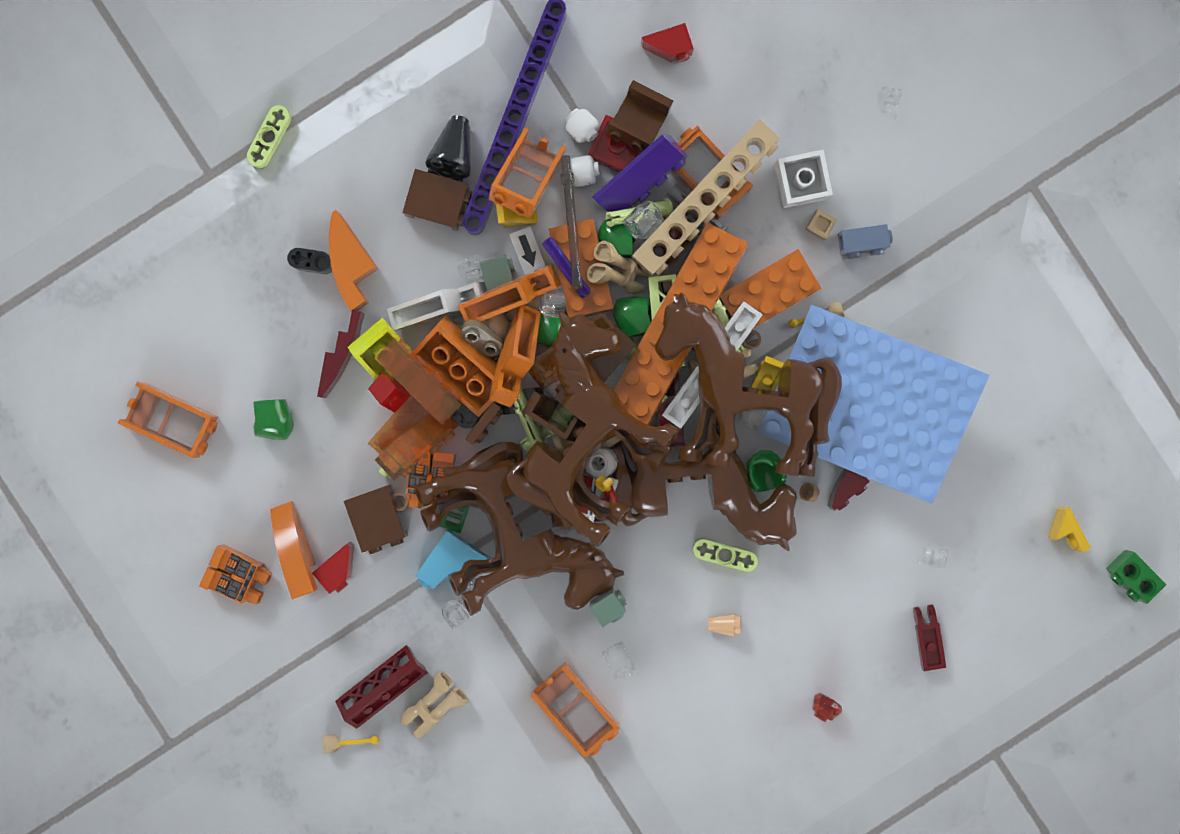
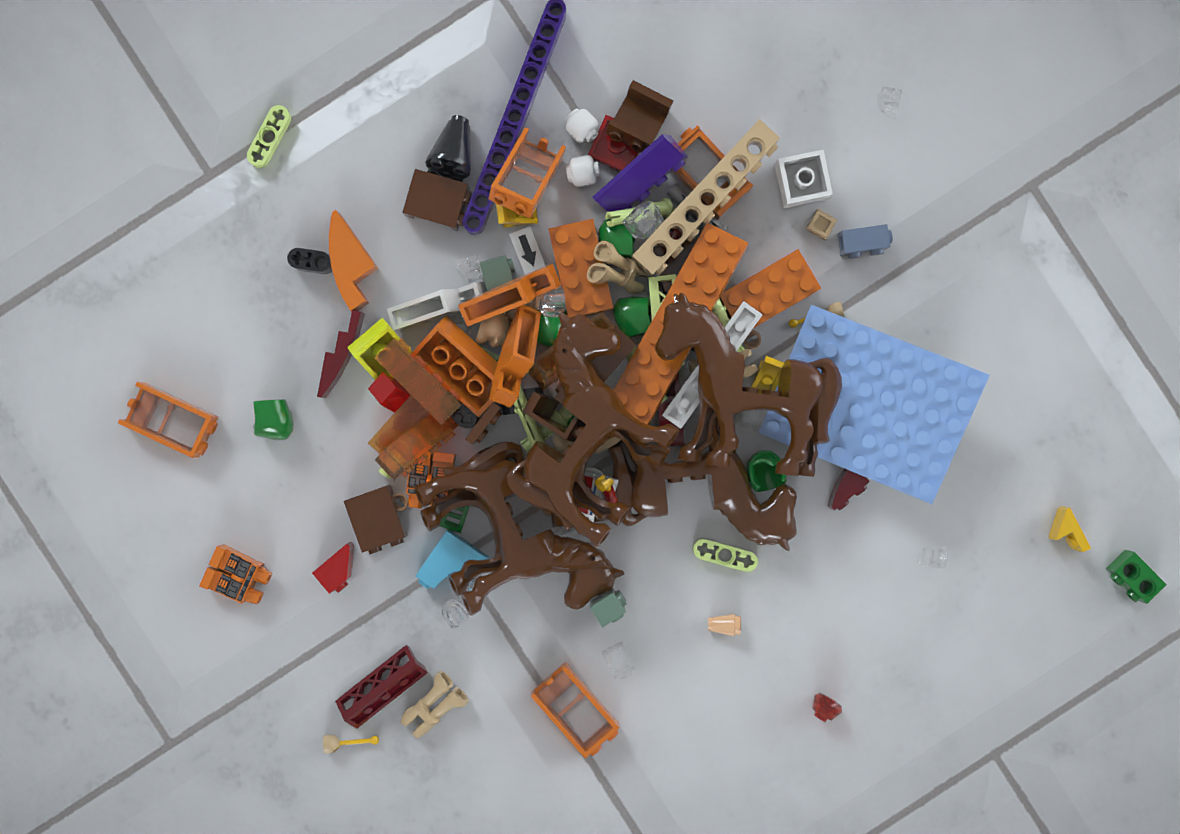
orange slope [270,501,318,600] -> none
dark tan plate [461,320,504,357] -> none
dark purple axle [542,237,591,298] -> none
clear smoke bar [560,155,582,290] -> none
white head [586,447,618,478] -> none
red slope [641,23,694,63] -> none
medium nougat hinge [799,483,820,502] -> none
dark red hinge [913,604,946,671] -> none

